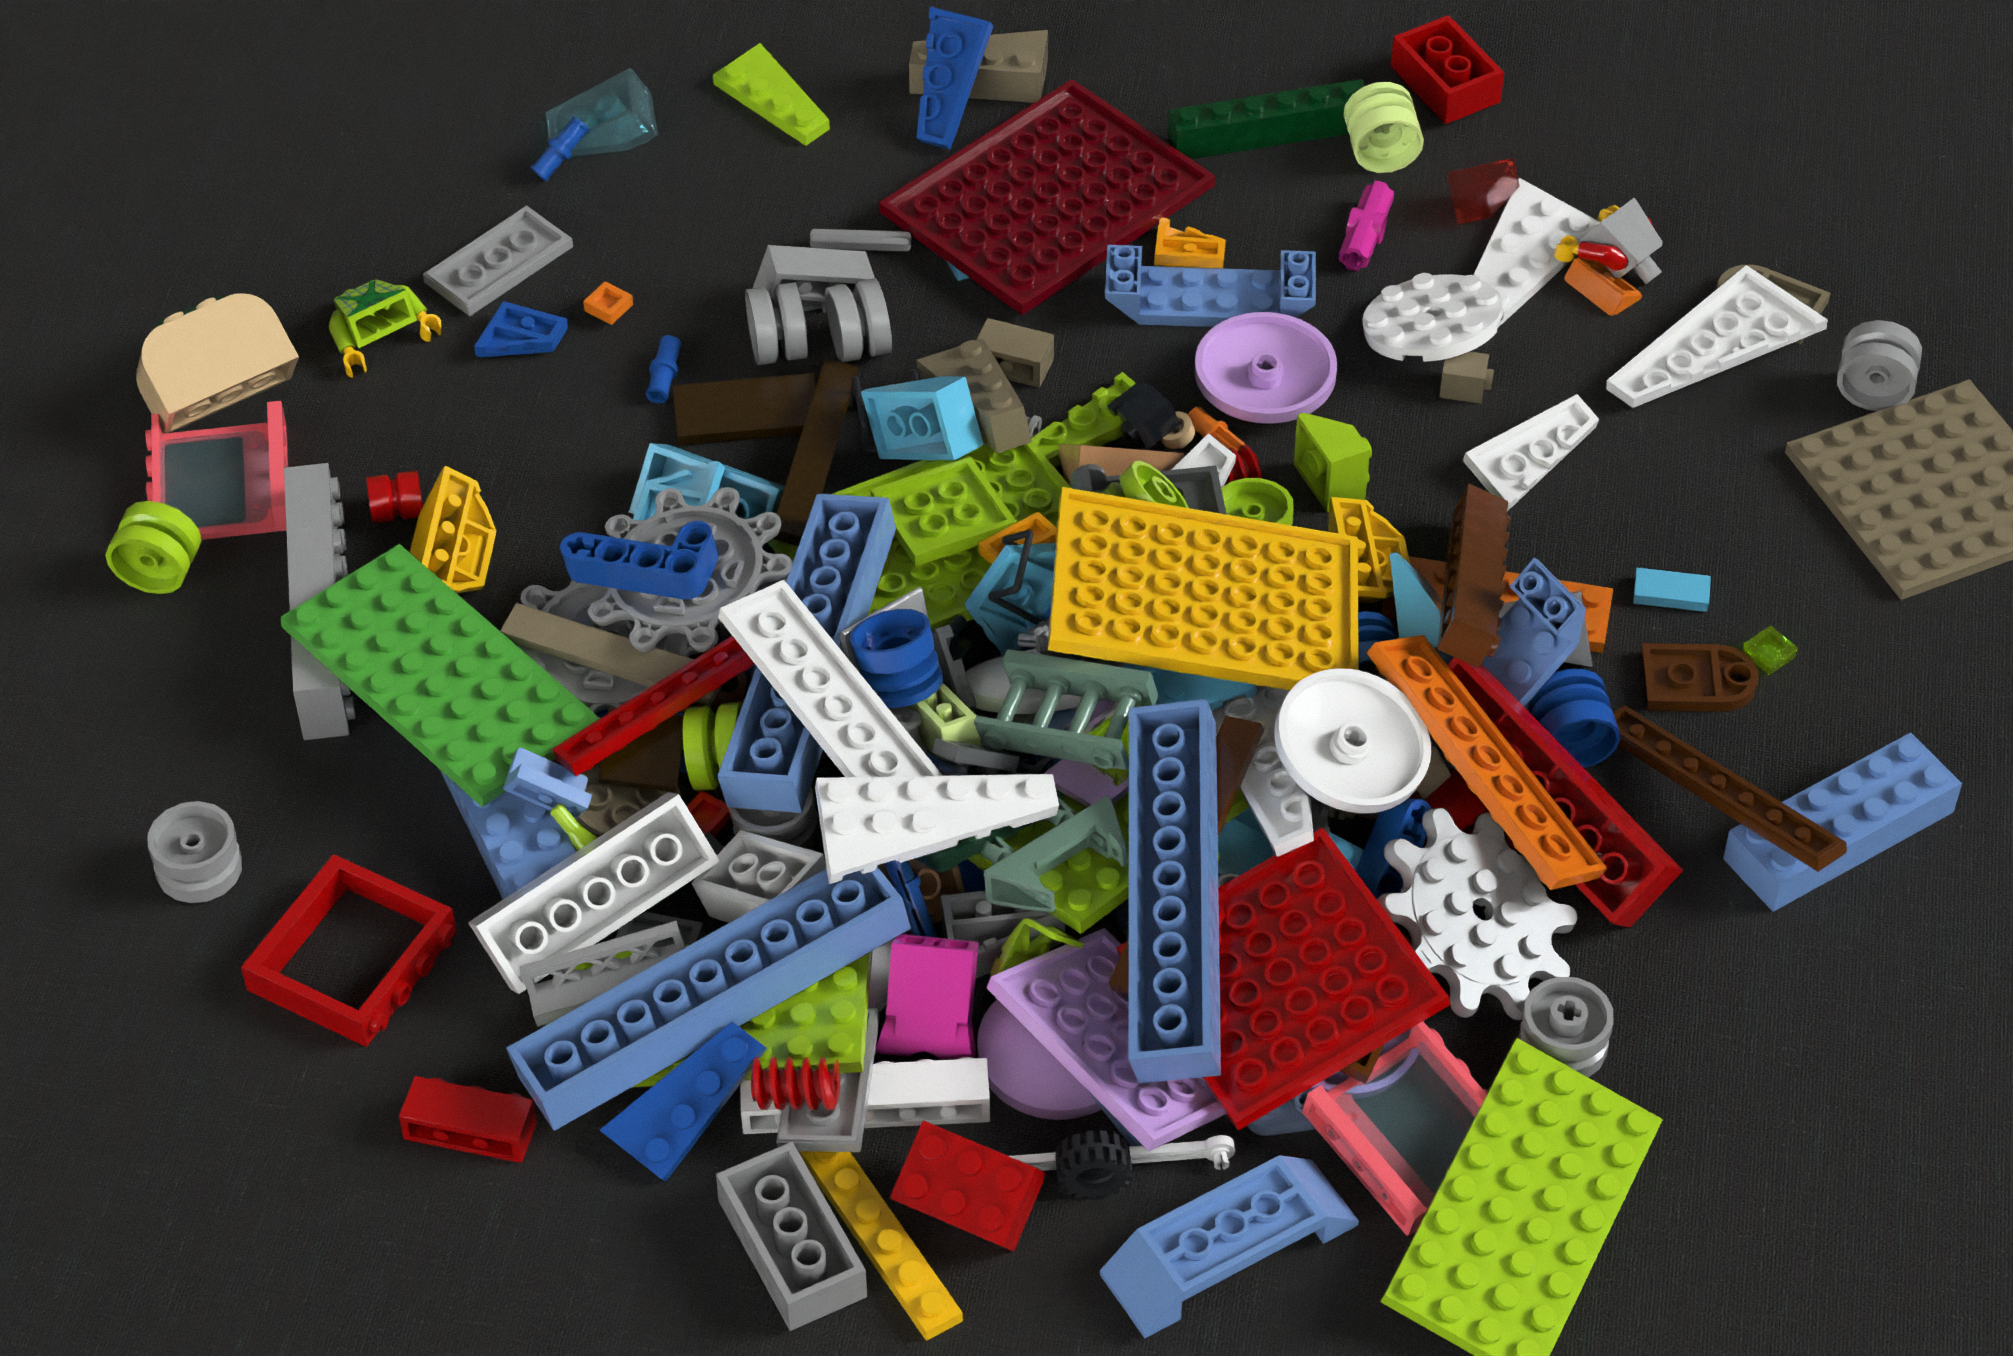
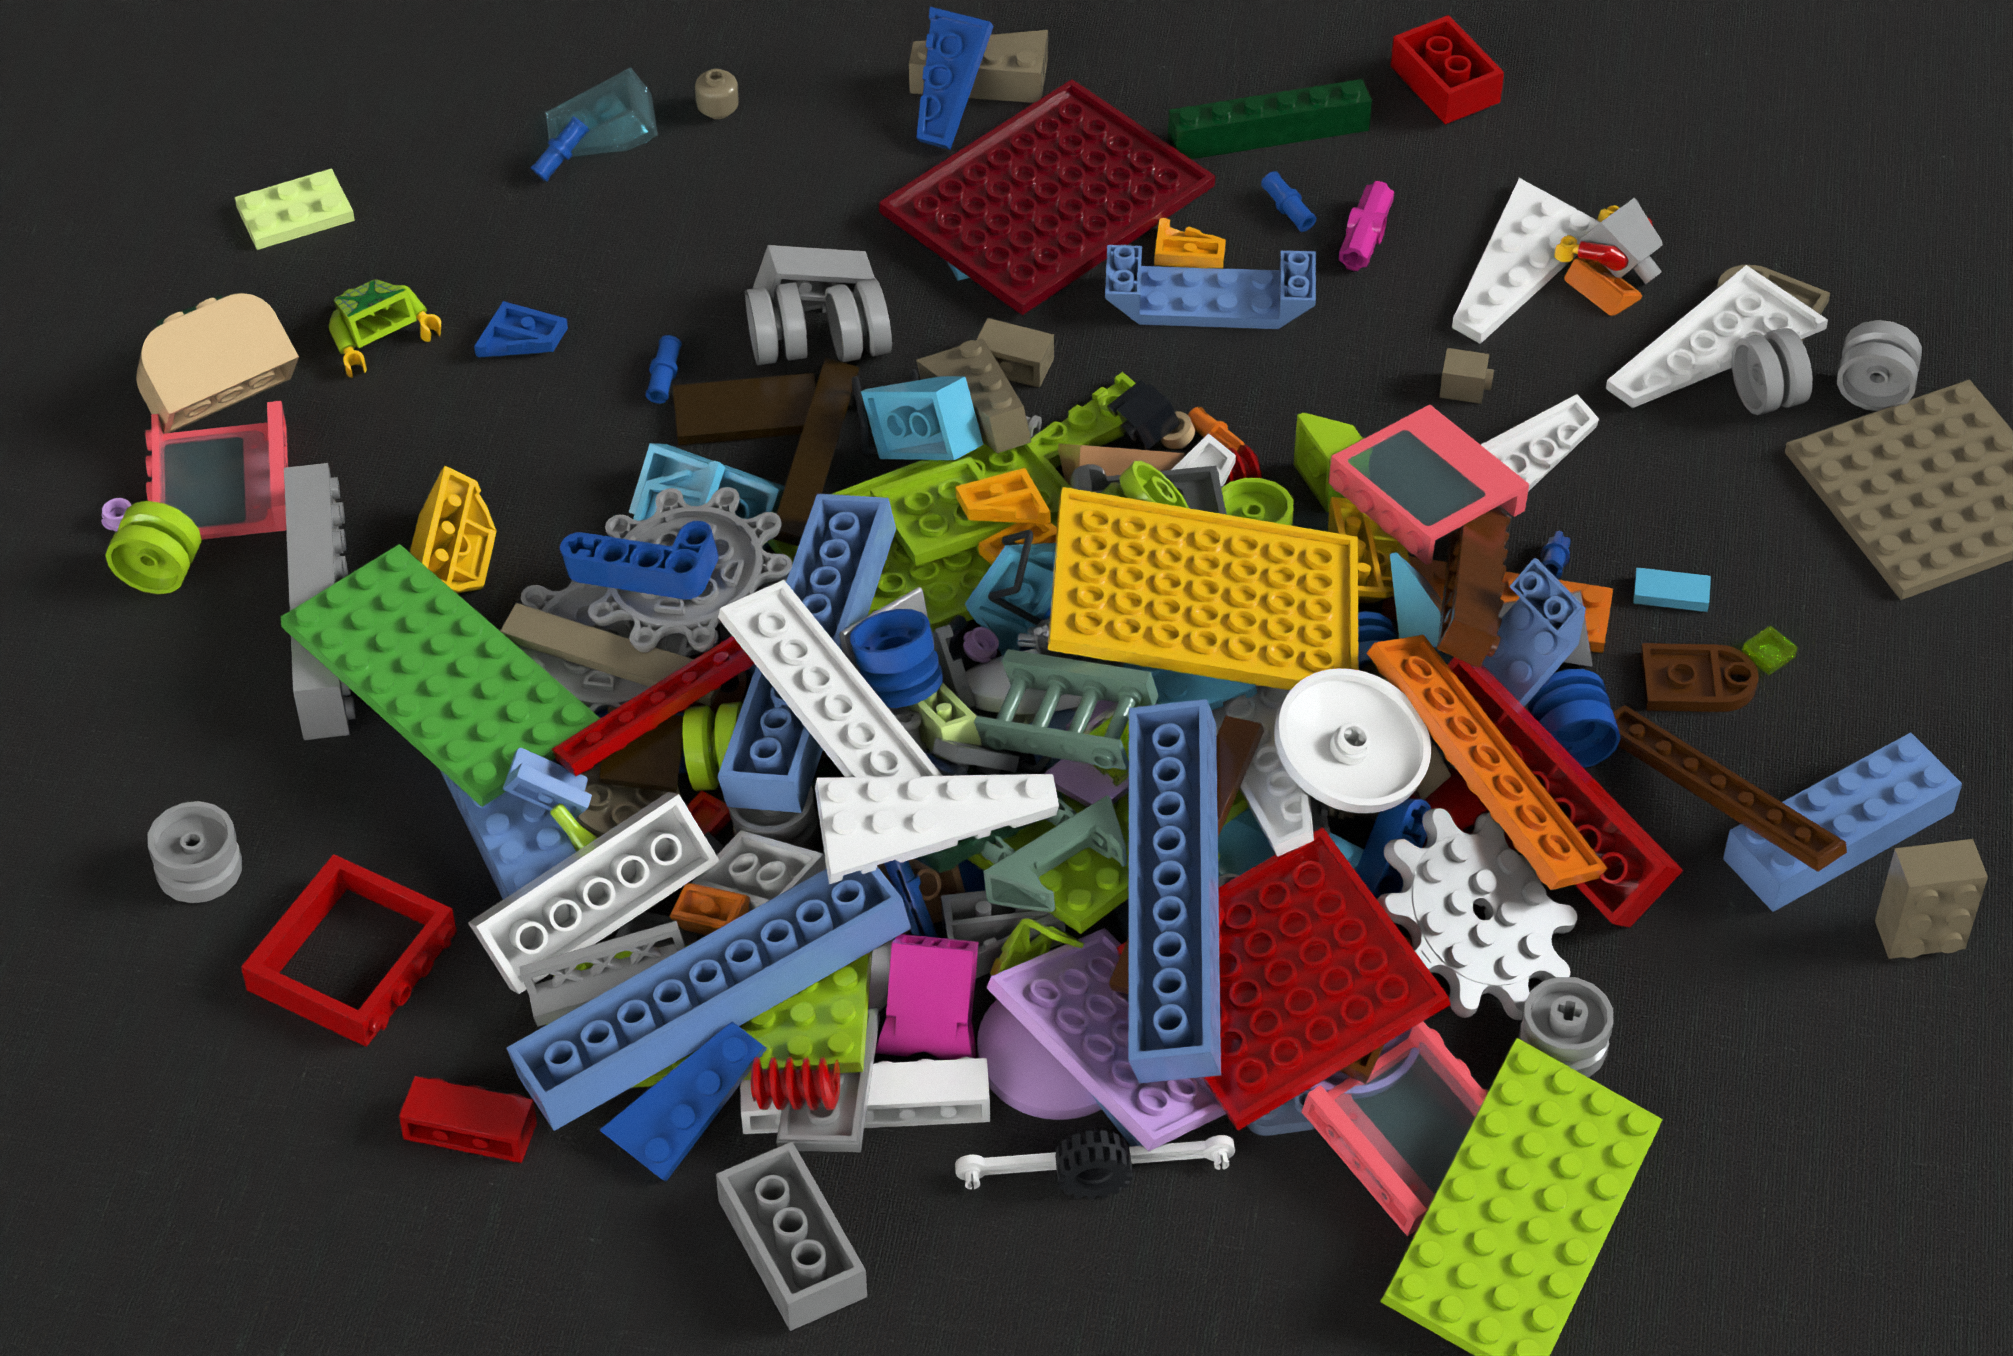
red wheel [366,470,423,524] -> none
light grey tile [423,206,573,316] -> none
orange plate [583,281,633,325] -> none
lime wing [713,43,830,146] -> none
yellow plate [798,1151,963,1341] -> none
light grey axle [810,228,911,252] -> none
red brick [890,1120,1046,1252] -> none
medium blue slope [1100,1155,1359,1338] -> none
lavender dish [1195,312,1337,423] -> none
yellowish green wheel [1344,82,1424,173] -> none
white plate [1363,273,1504,362] -> none
clear red slope [1447,158,1520,225] -> none
none -> lavender plate [101,498,131,531]
none -> yellowish green plate [235,169,355,250]
none -> orange slope [670,882,750,935]
none -> dark tan head [695,69,739,119]
none -> light orange wing [955,468,1051,524]
none -> lavender plate [963,627,999,663]
none -> blue pin [1261,171,1317,232]
none -> coral panel [1328,404,1529,565]
none -> blue axle [1540,531,1571,579]
none -> light grey wheel [1731,328,1813,415]
none -> dark tan brick [1875,839,1988,959]

